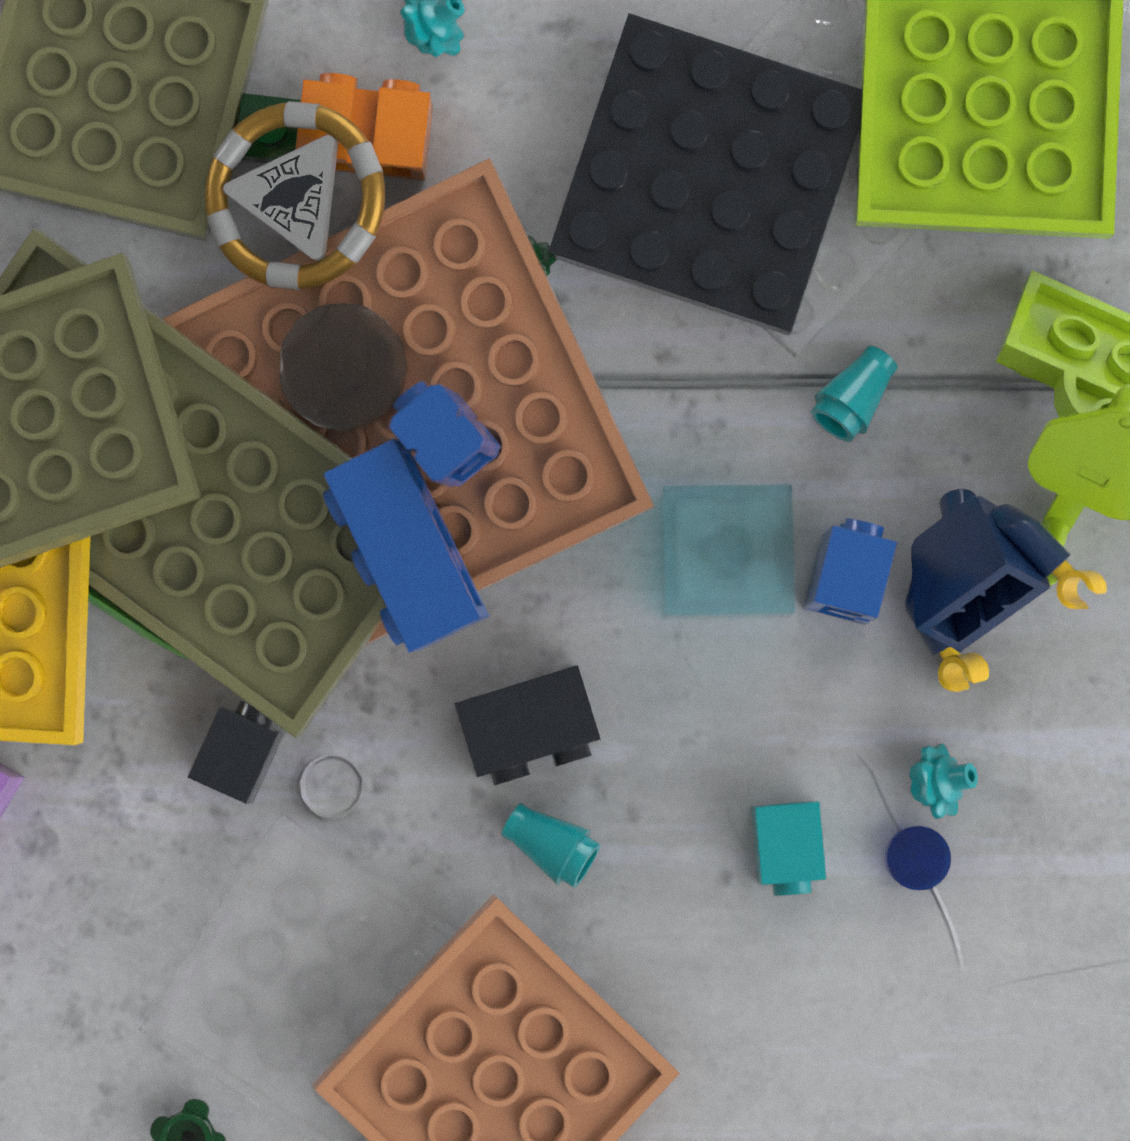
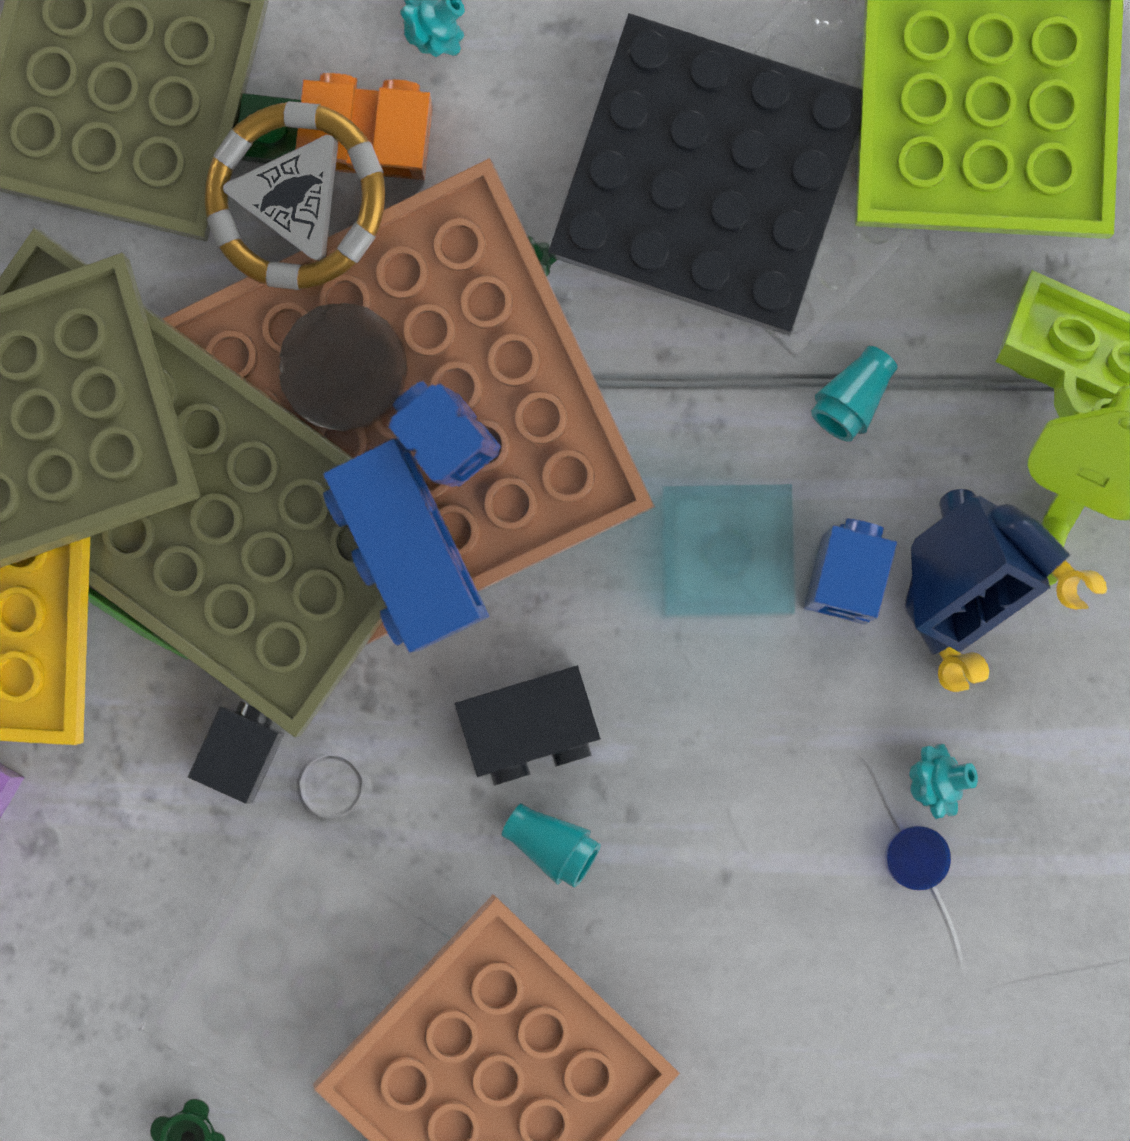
teal brick [751,801,827,896] -> none

